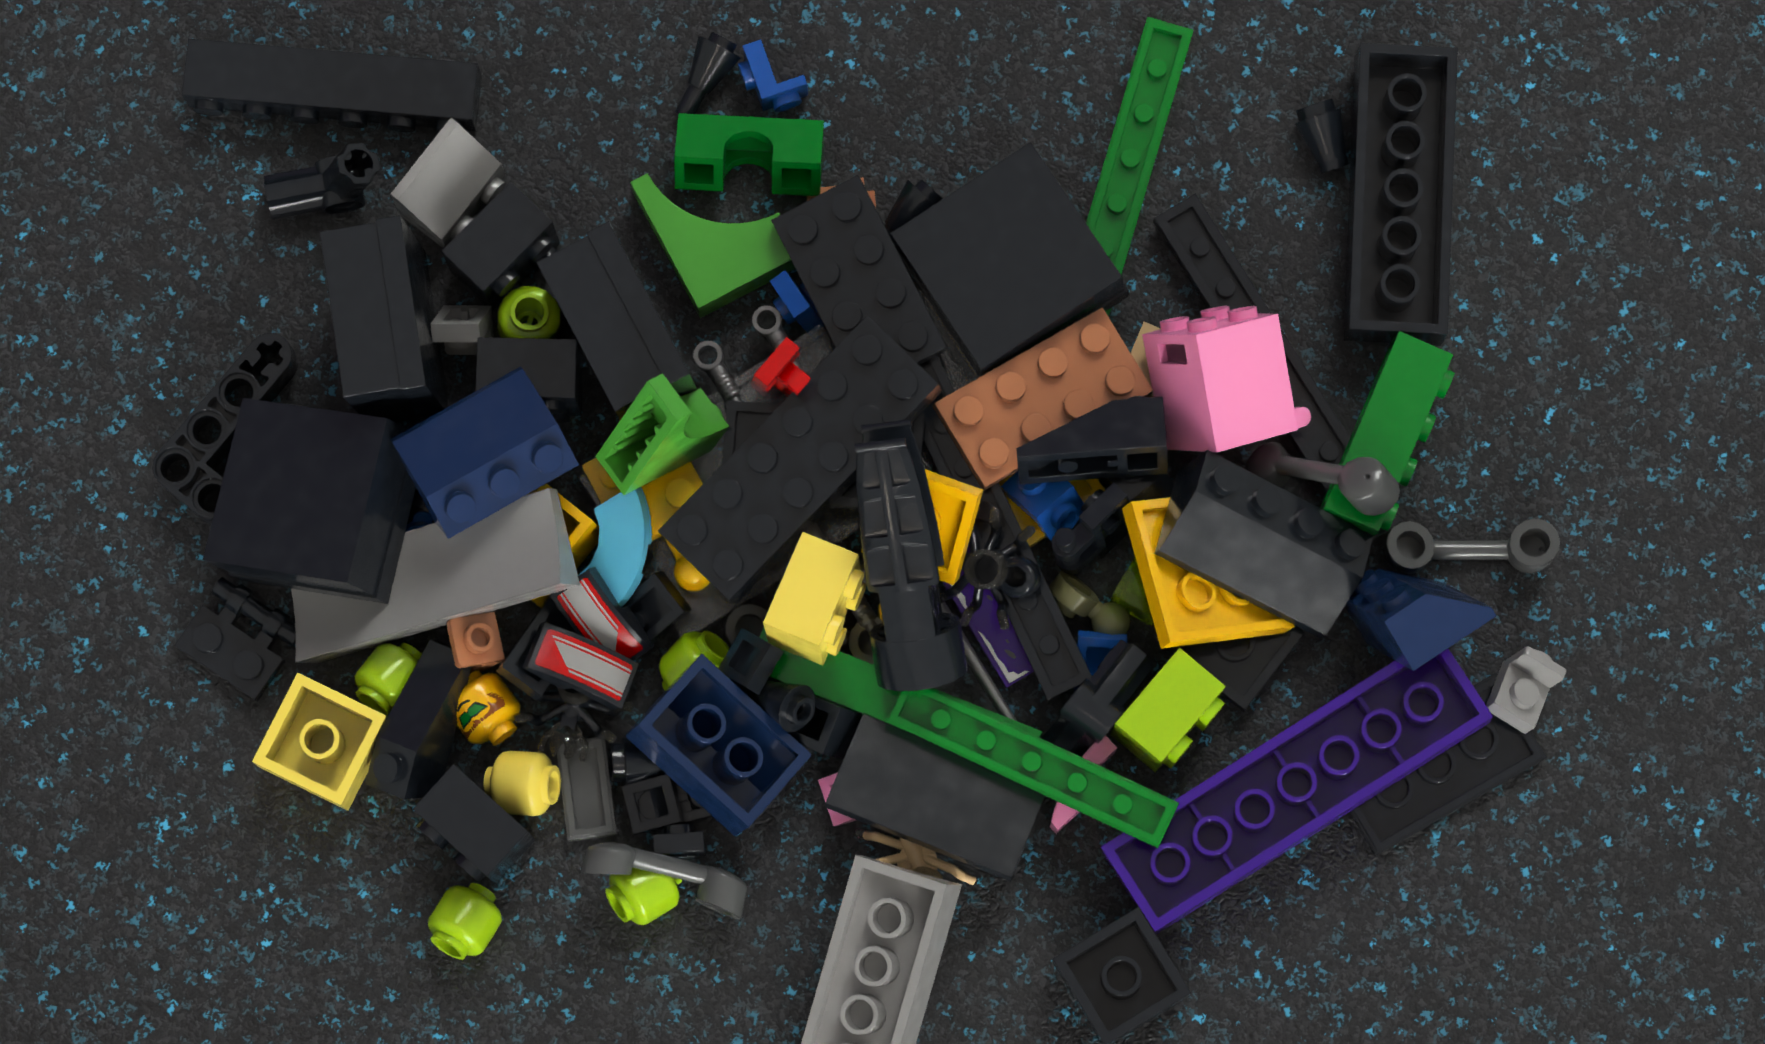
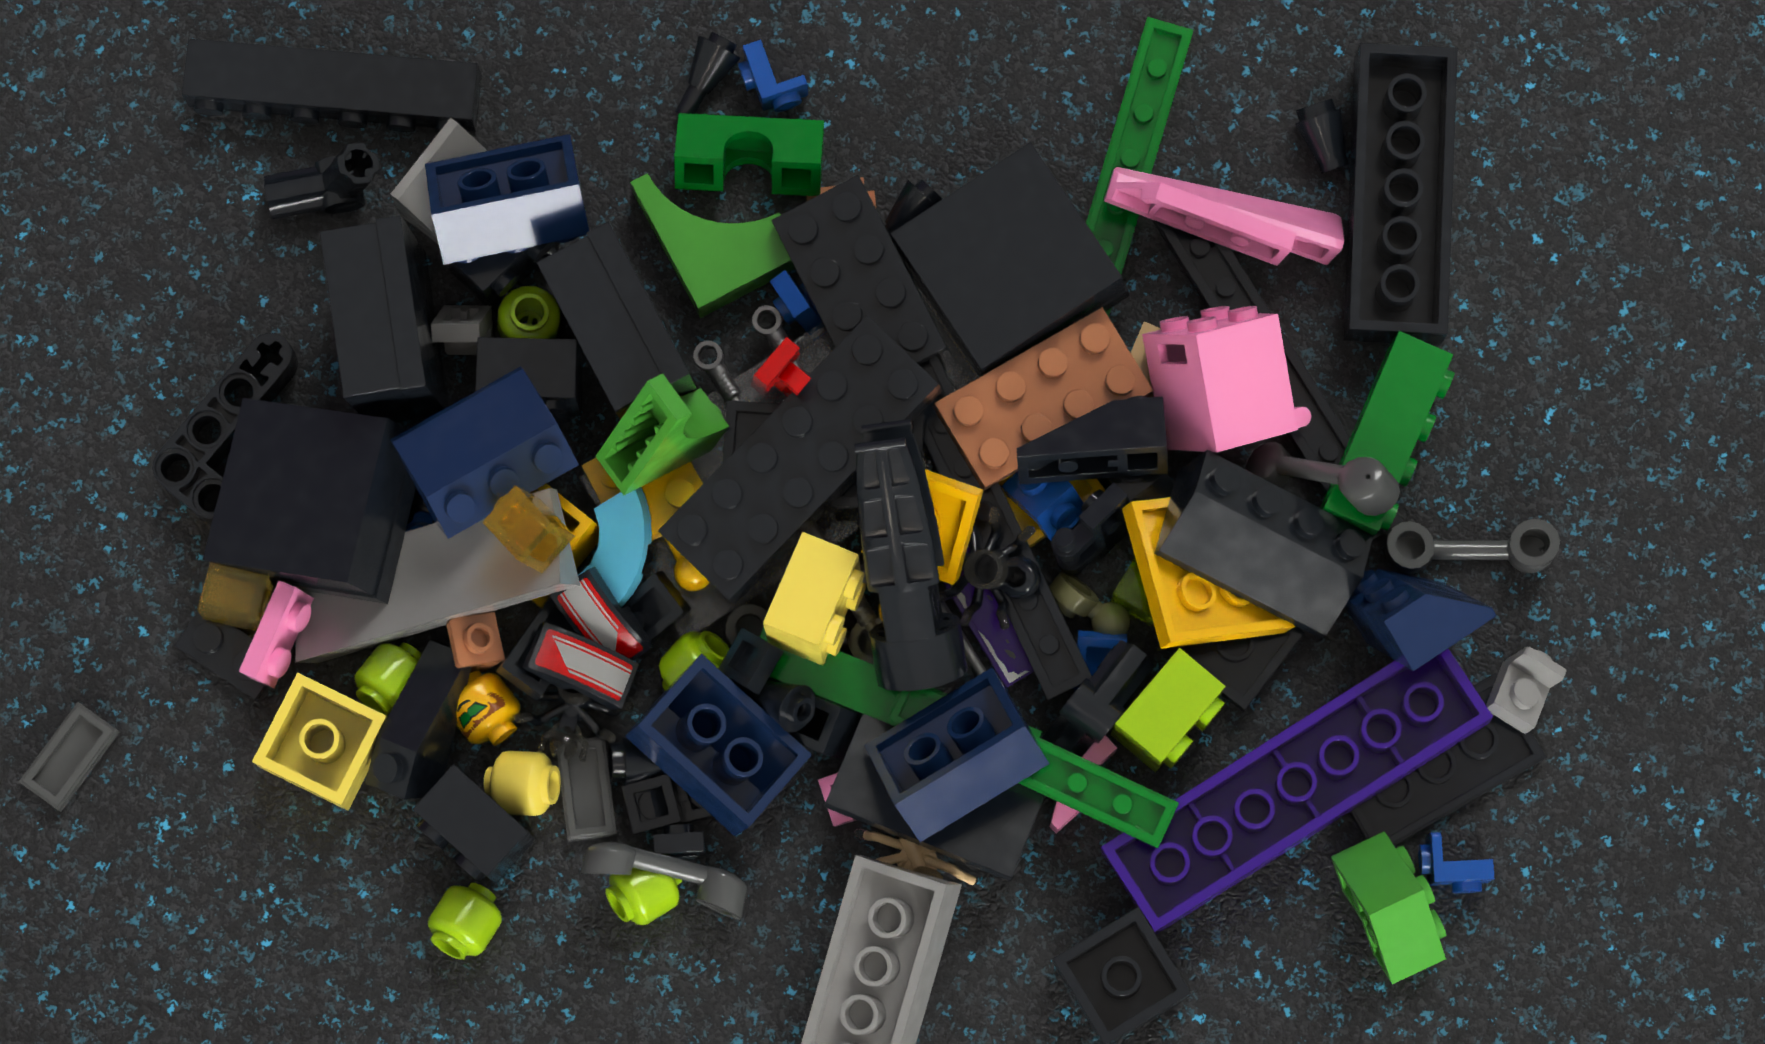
none -> dark grey tile [19,702,120,812]
none -> clear yellow brick [197,562,274,631]
none -> bright pink plate [239,581,314,688]
none -> dark blue slope [425,134,590,264]
none -> clear yellow brick [482,485,575,573]
none -> dark blue slope [864,667,1050,842]
none -> bright pink wedge [1104,167,1344,266]
none -> bright green brick [1331,831,1446,984]
none -> blue bracket [1418,832,1494,893]

